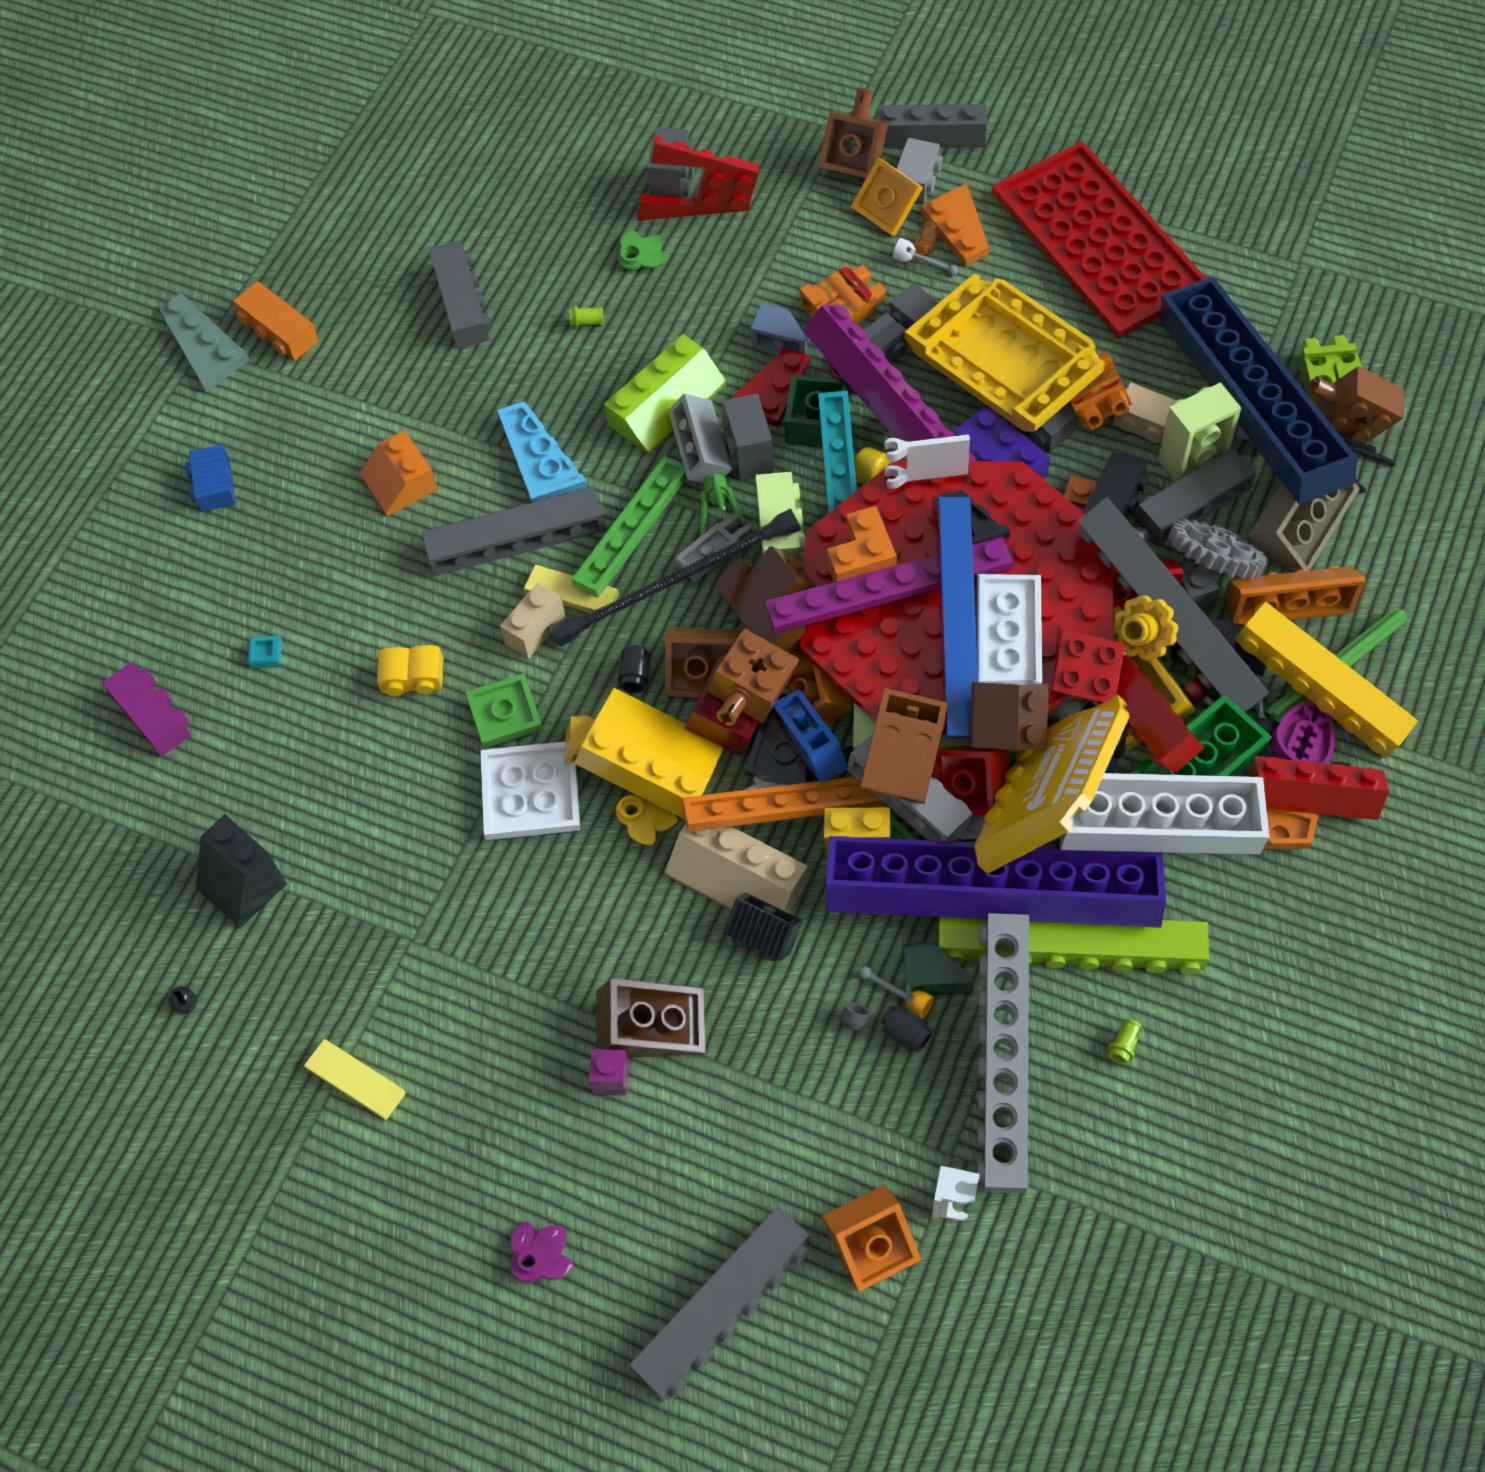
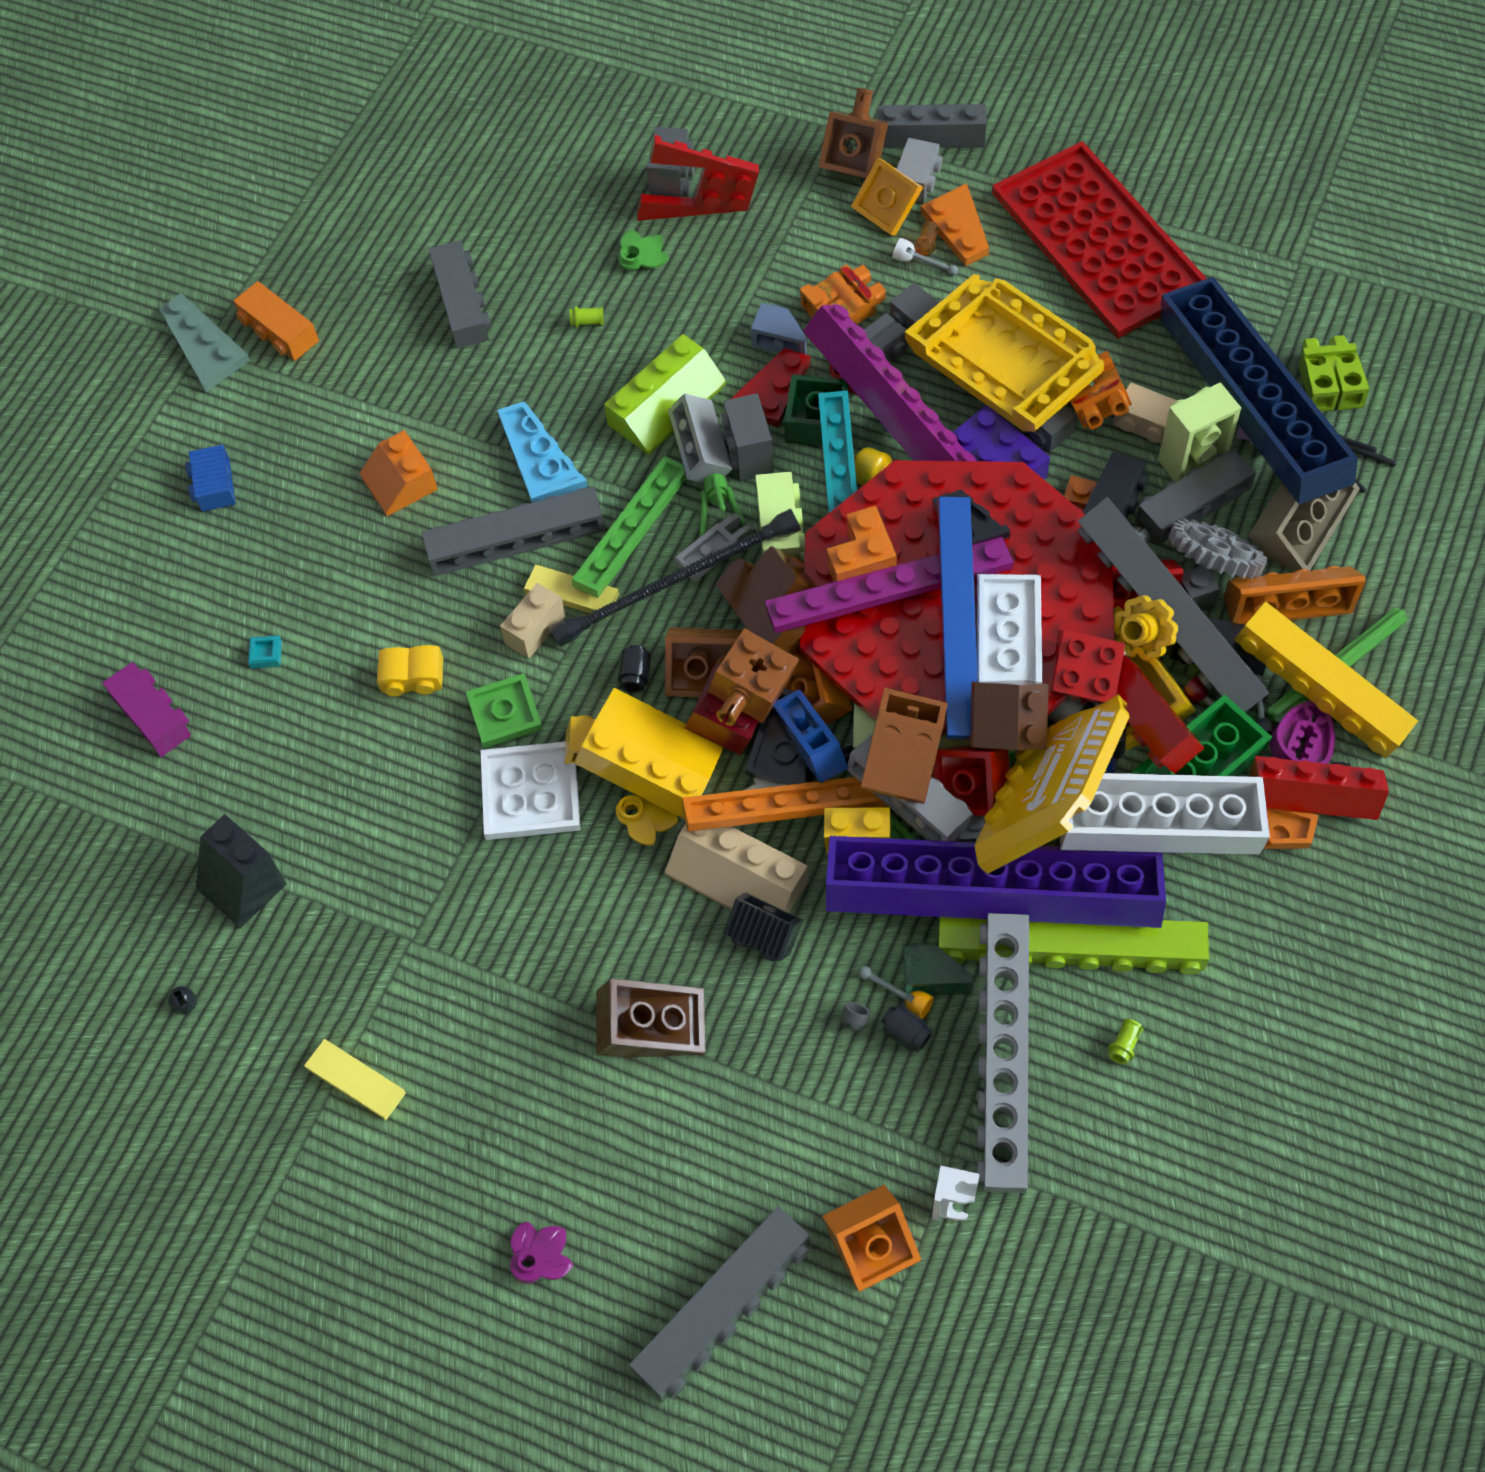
magenta brick [589,1049,629,1096] -> none
white flag [885,435,970,489] -> none
dark orange brick [1307,366,1404,443] -> none

